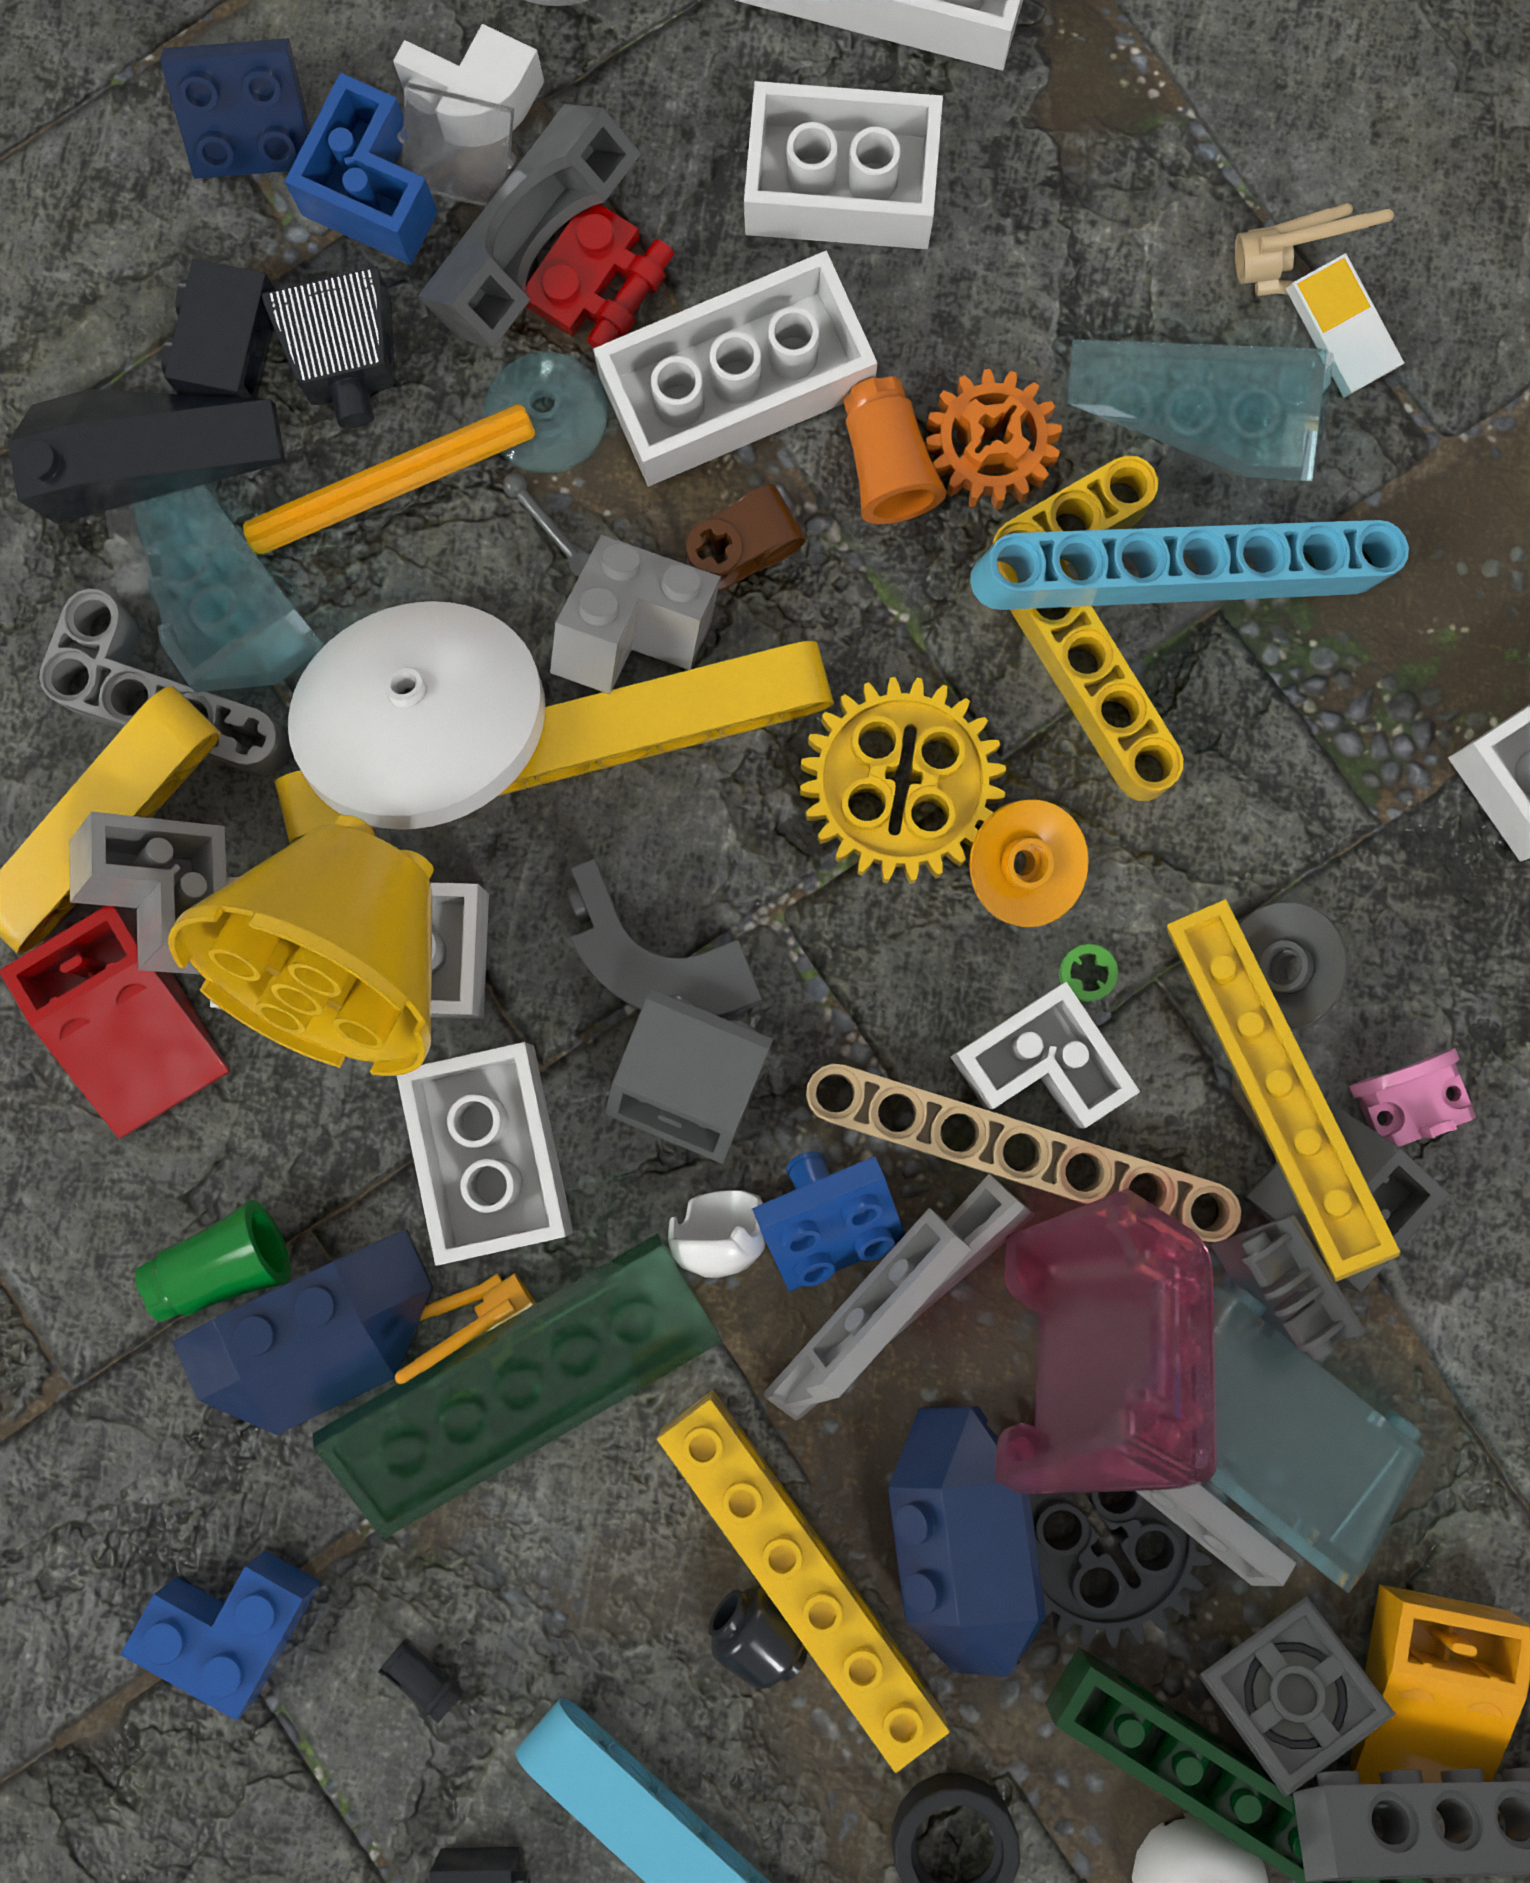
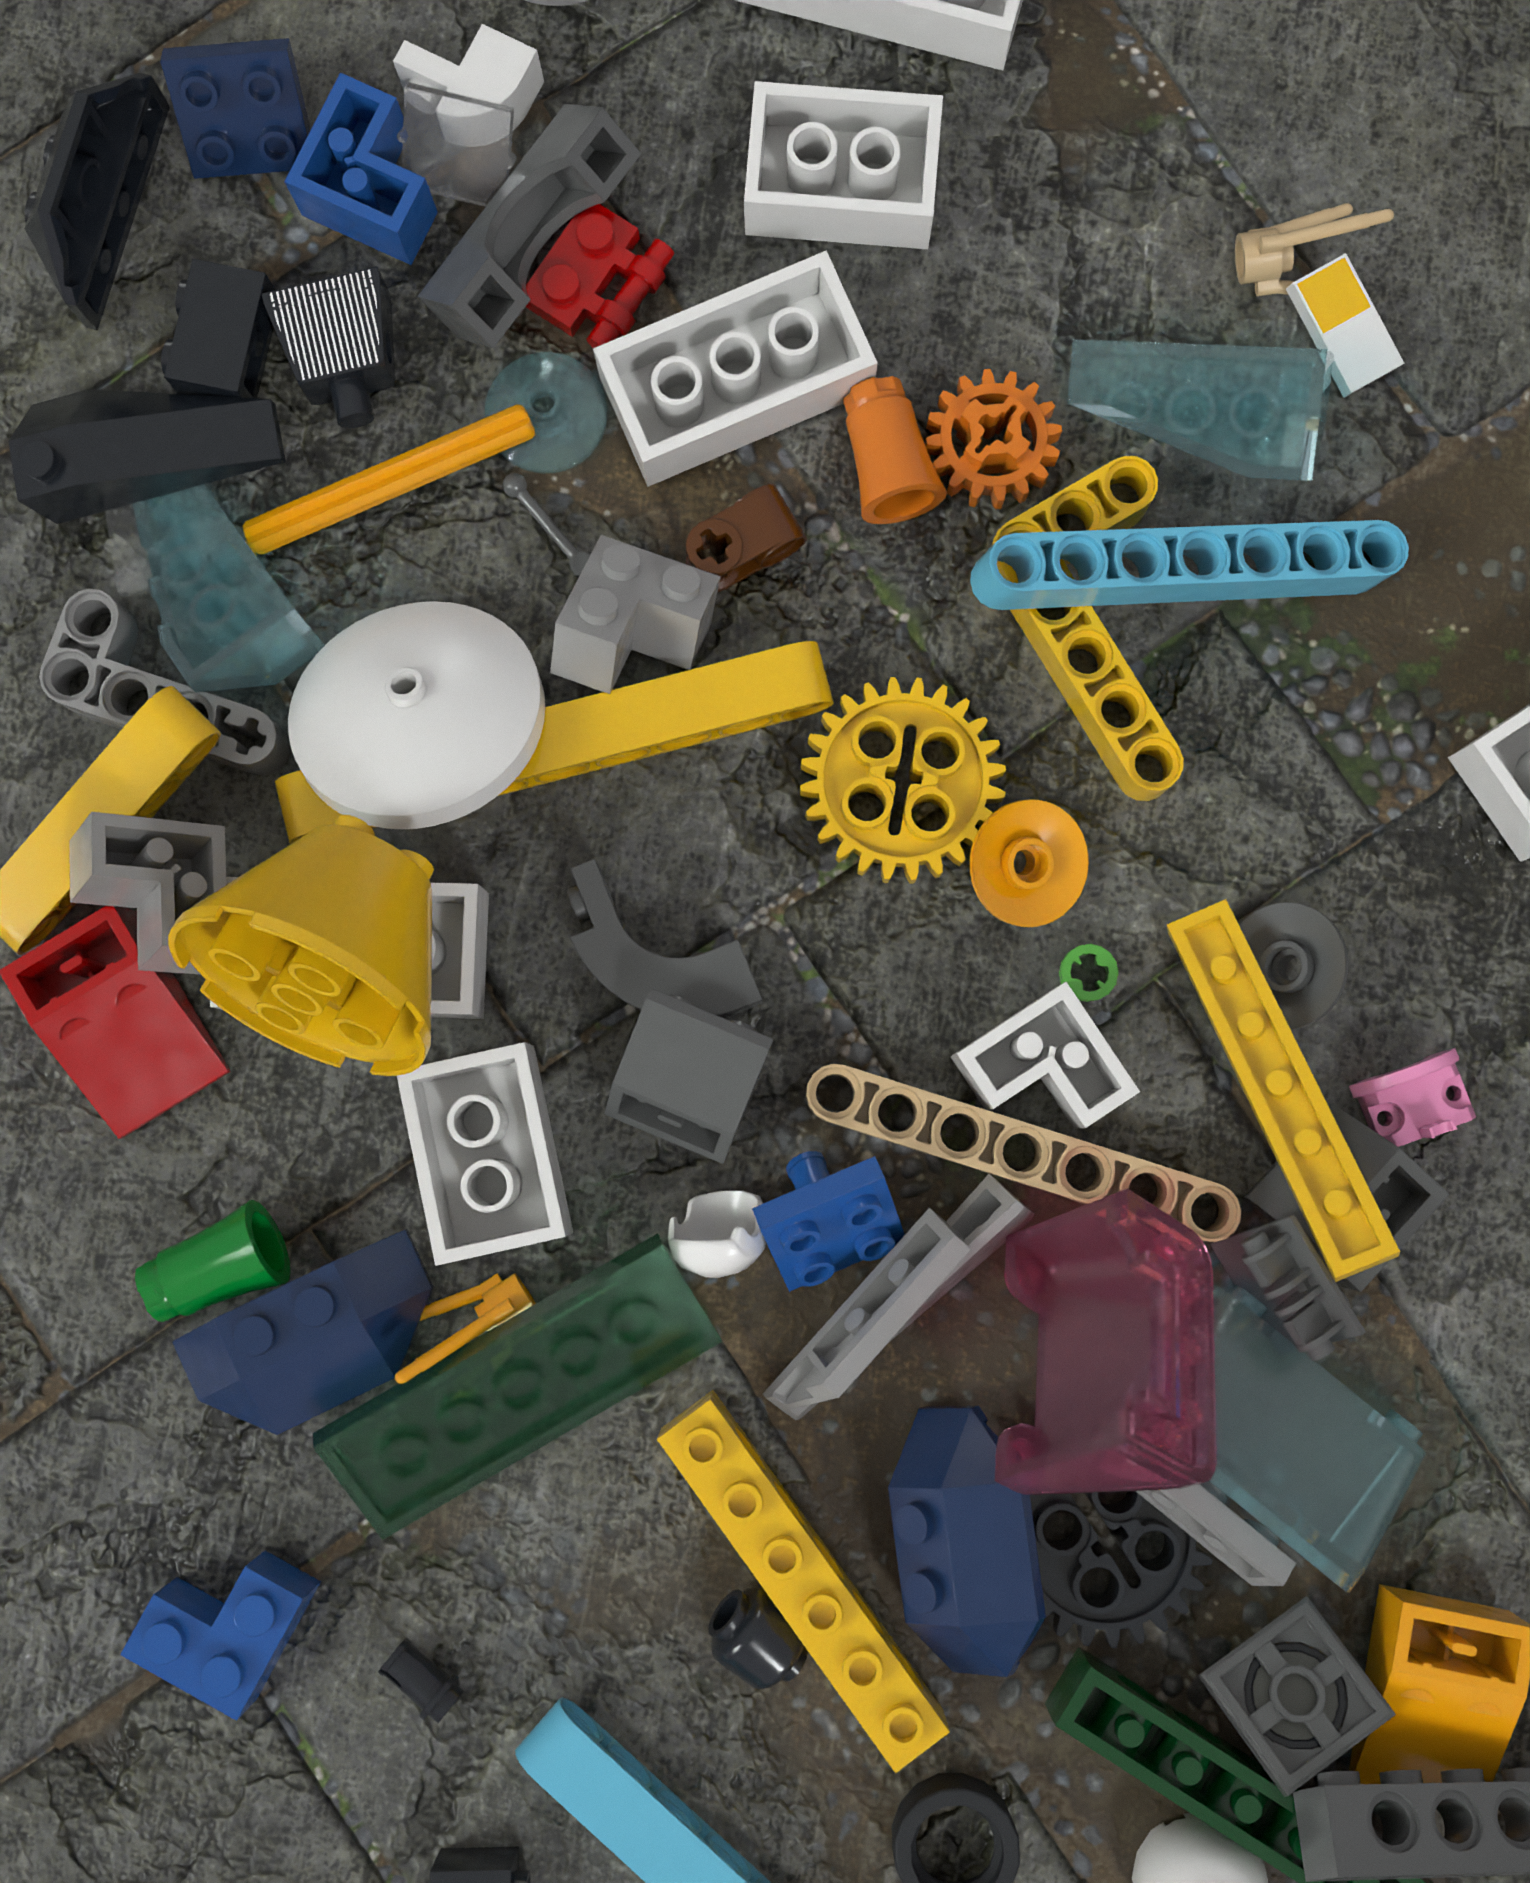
none -> black wedge [24,73,170,331]

